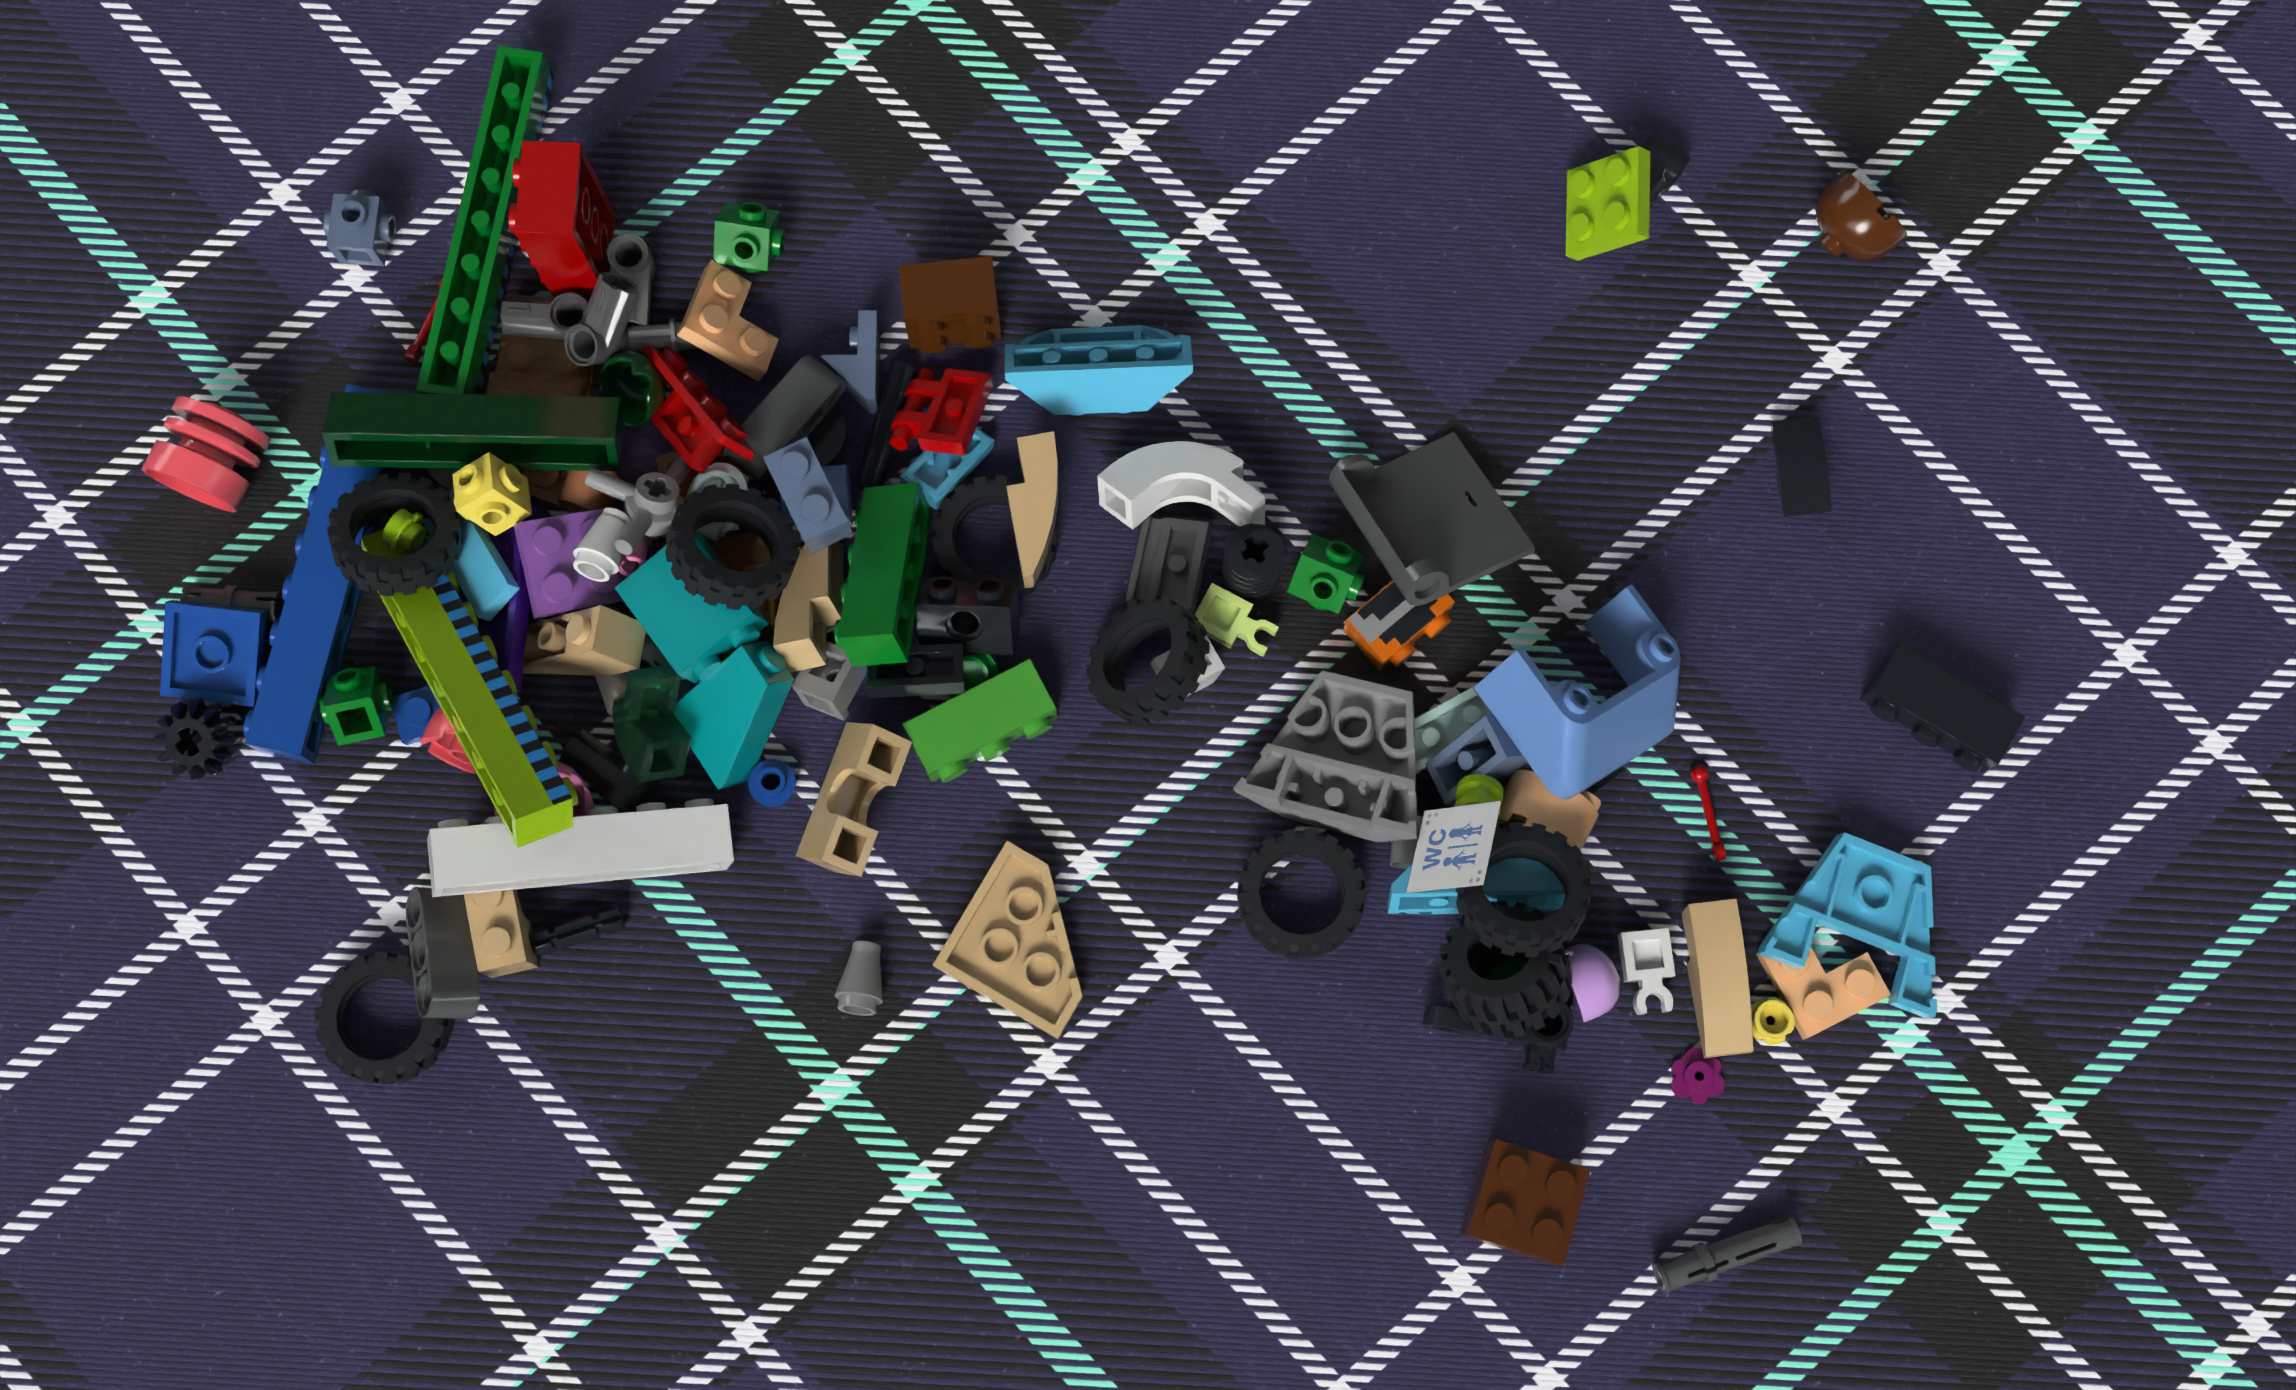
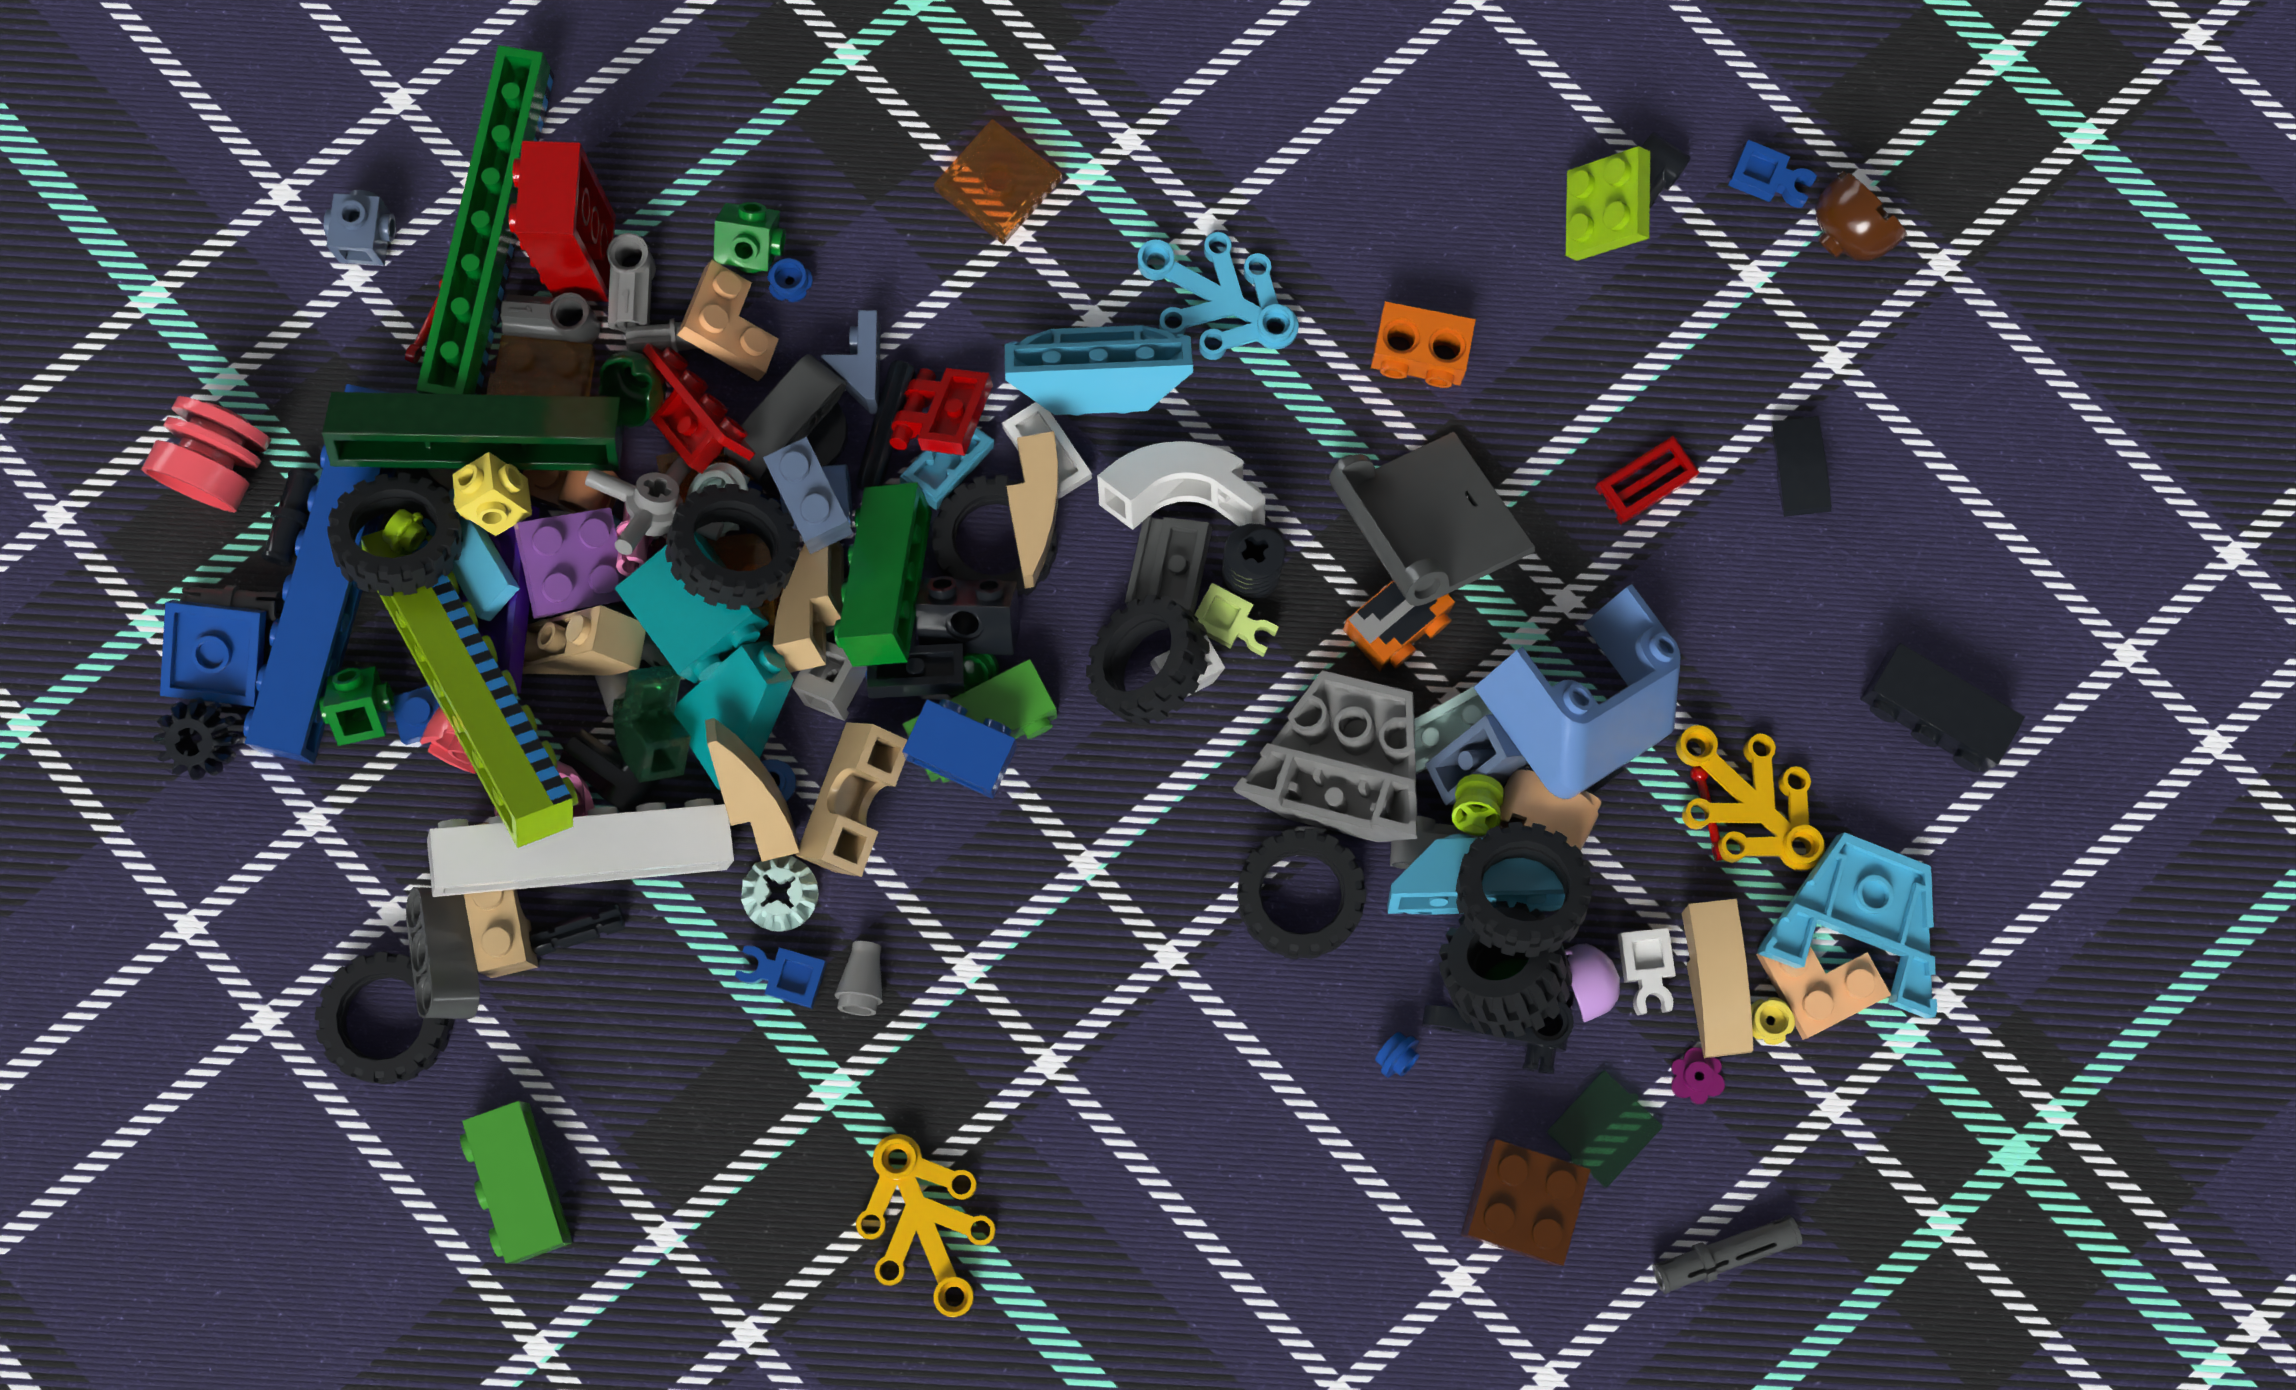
dark grey piece [564,272,639,366] -> none
white cone [573,508,630,582] -> none
reddish brown brick [898,256,1002,354] -> none
tan plate [933,841,1083,1039] -> none
green brick [1287,533,1366,614] -> none
white sticker [1406,801,1502,893] -> none
none -> black pin [261,469,319,567]
none -> bright green brick [460,1101,573,1264]
none -> tan slope [705,718,799,862]
none -> blue plate [735,946,827,1009]
none -> light aqua gear [741,856,818,932]
none -> blue plate [767,258,813,303]
none -> yellow plant [856,1134,996,1317]
none -> blue brick [902,699,1017,799]
none -> clear orange plate [934,119,1062,245]
none -> white plate [1002,402,1092,499]
none -> medium azure plant [1138,232,1299,360]
none -> orange brick [1371,301,1476,388]
none -> blue plate [1375,1031,1420,1078]
none -> clear green piece [1546,1070,1663,1188]
none -> red tile [1595,435,1700,525]
none -> yellow plant [1676,725,1825,871]
none -> blue plate [1728,140,1817,208]

